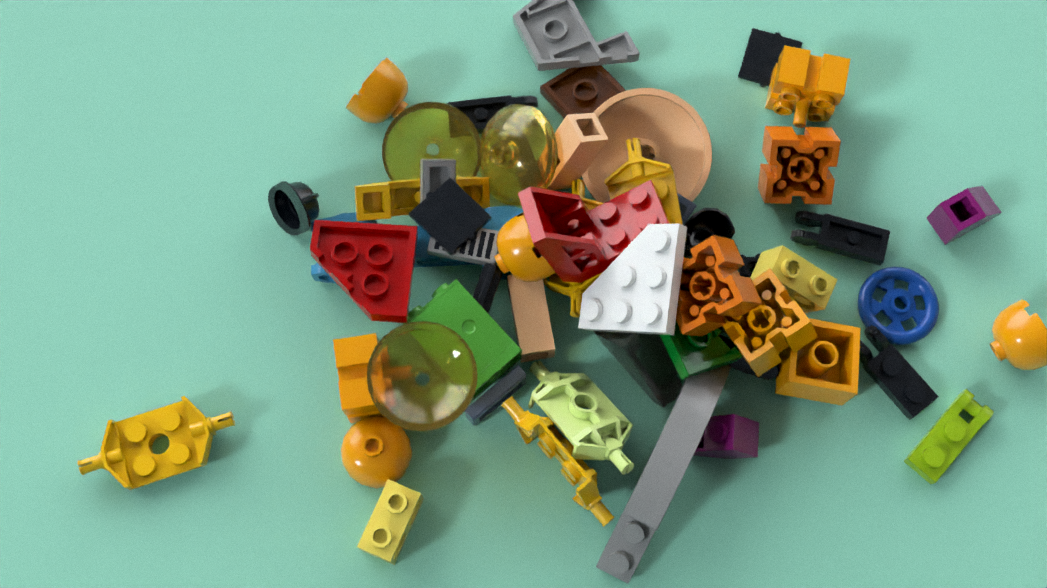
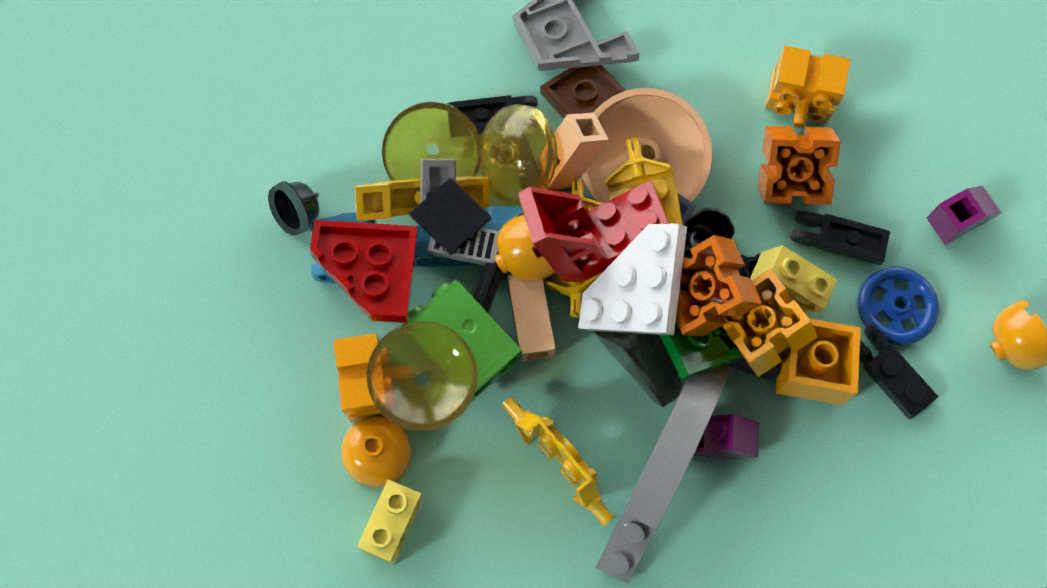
yellow plate [78,396,236,490] -> none
light orange cylinder [346,57,408,124] -> none
sand blue tile [465,365,526,426] -> none
yellowish green plate [528,361,634,475] -> none
black piece [738,28,803,87] -> none
lime plate [904,389,994,485] -> none

